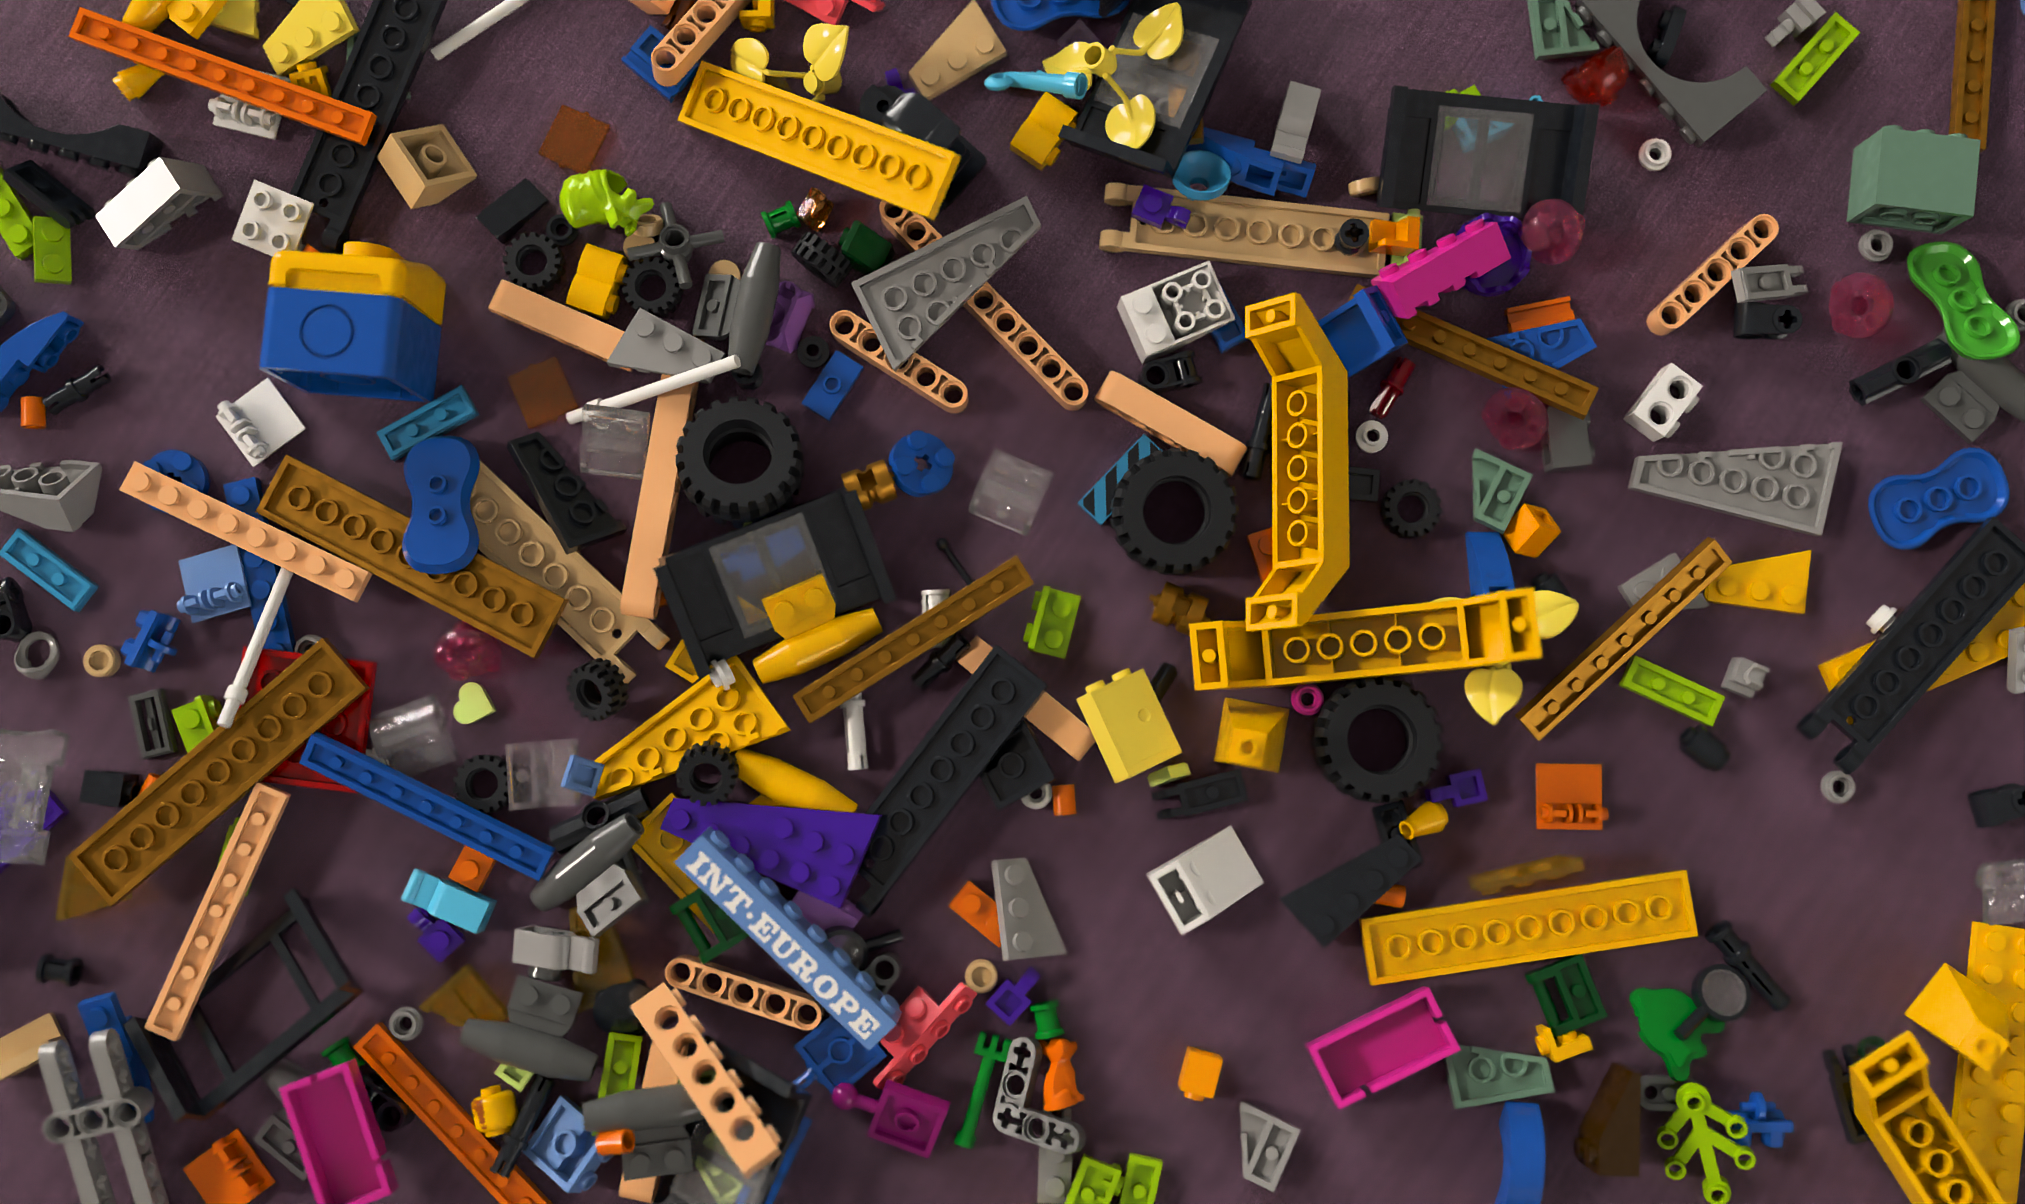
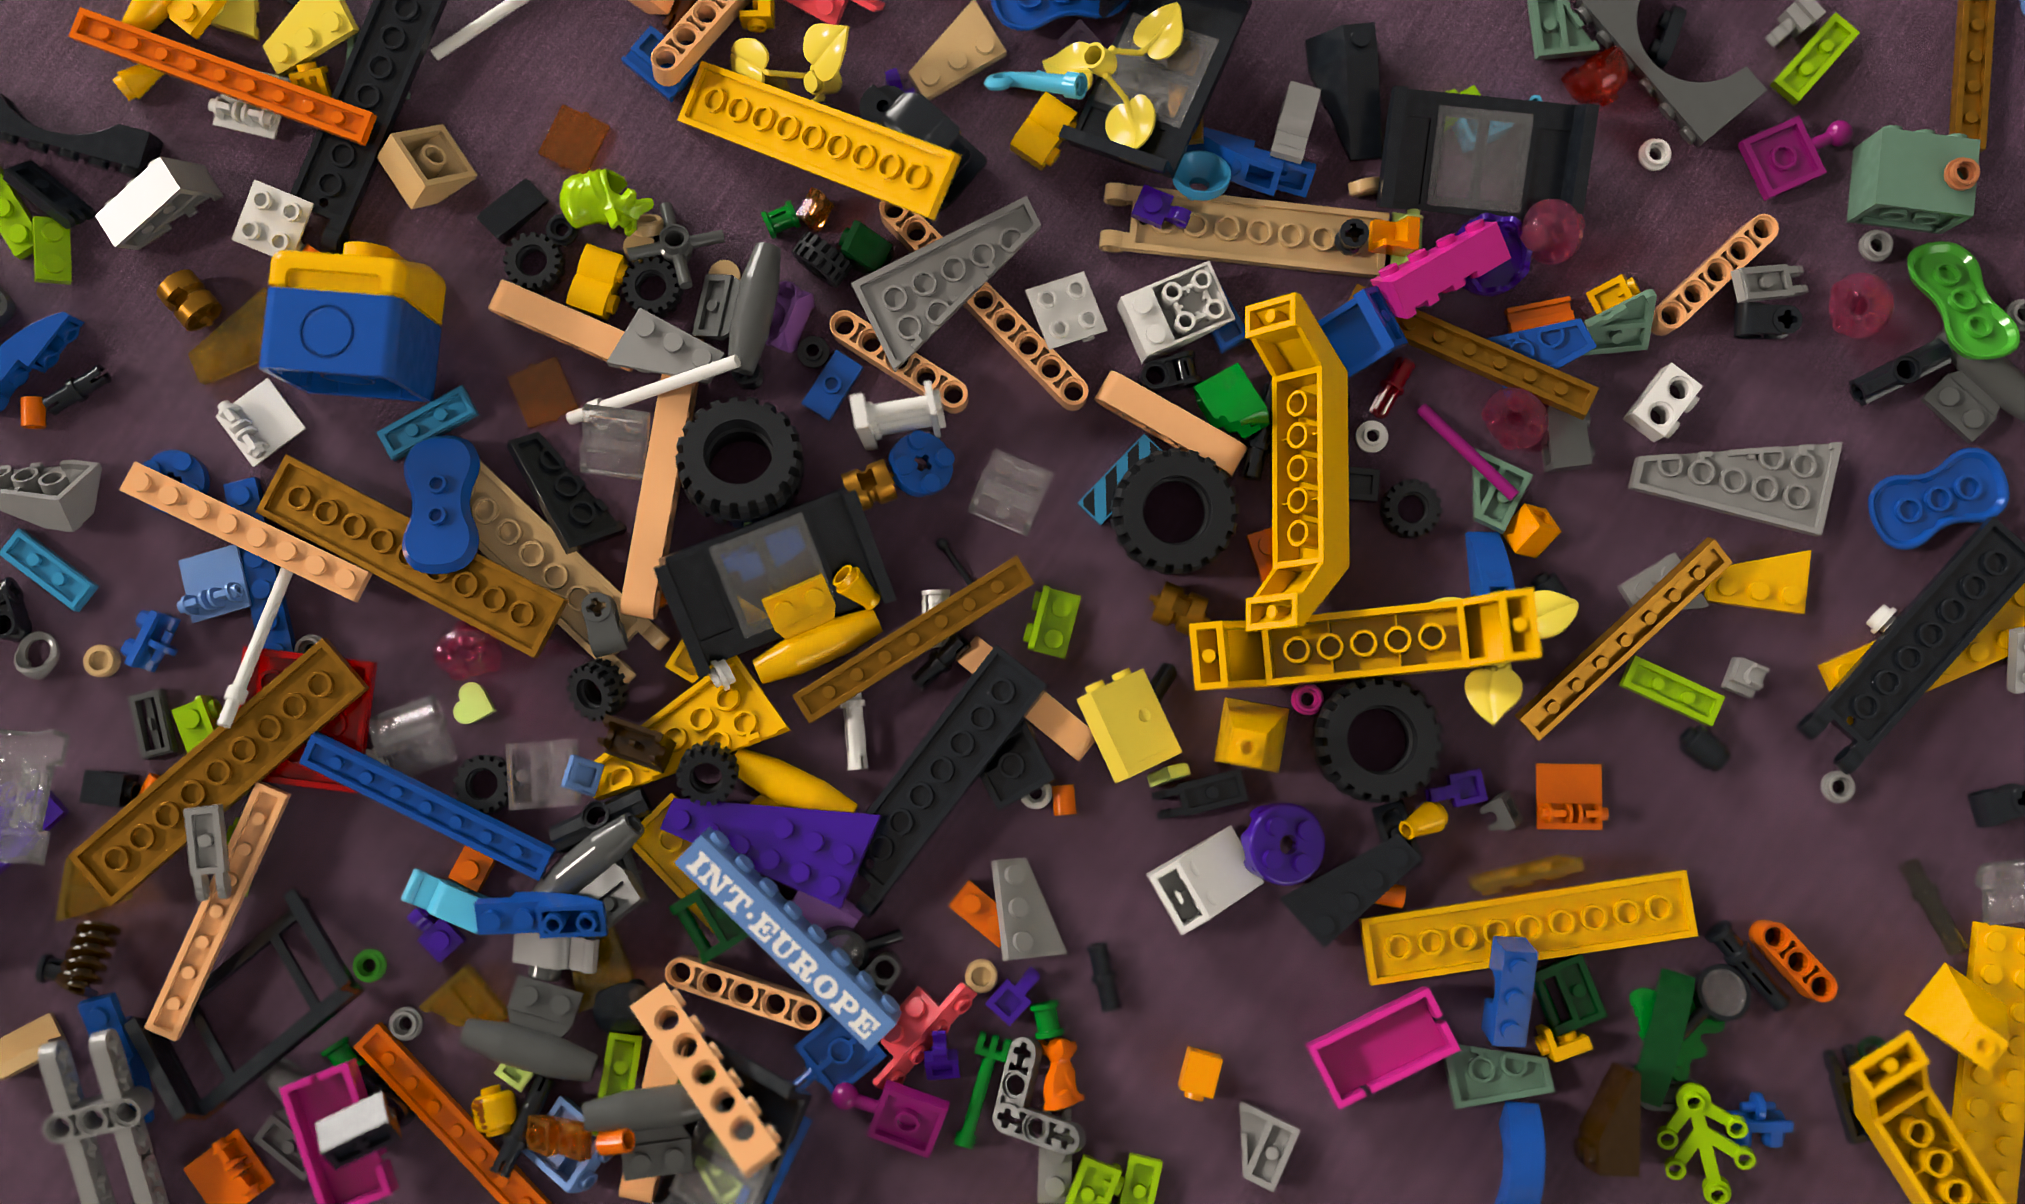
none -> dark brown piece [55,921,122,998]
none -> pearl gold wheel [156,269,222,332]
none -> light grey hinge [184,804,232,901]
none -> clear yellow wing [188,287,268,385]
none -> hinge [315,1092,402,1170]
none -> bright green plate [353,949,387,982]
none -> blue slope [474,892,608,938]
none -> clear orange slope [526,1114,592,1162]
none -> dark grey piece [581,592,629,658]
none -> dark brown hinge [597,714,677,774]
none -> yellow cone [832,564,881,610]
none -> white fence [849,381,946,451]
none -> dark purple plate [924,1030,960,1080]
none -> white hinge [1025,271,1107,350]
none -> black pin [1086,941,1122,1012]
none -> green piece [1193,363,1270,439]
none -> dark purple plate [1241,802,1325,886]
none -> black wedge [1305,22,1382,162]
none -> magenta bar [1417,403,1520,501]
none -> dark grey tile [1480,790,1524,832]
none -> blue arch [1481,936,1538,1047]
none -> sand green wing [1584,289,1657,355]
none -> yellow bracket [1586,274,1641,315]
none -> dark green slope [1633,967,1696,1108]
none -> magenta plate [1737,116,1853,201]
none -> orange beam [1748,919,1838,1002]
none -> clear smoke pin [1898,858,1968,955]
none -> nougat plate [1944,157,1980,191]

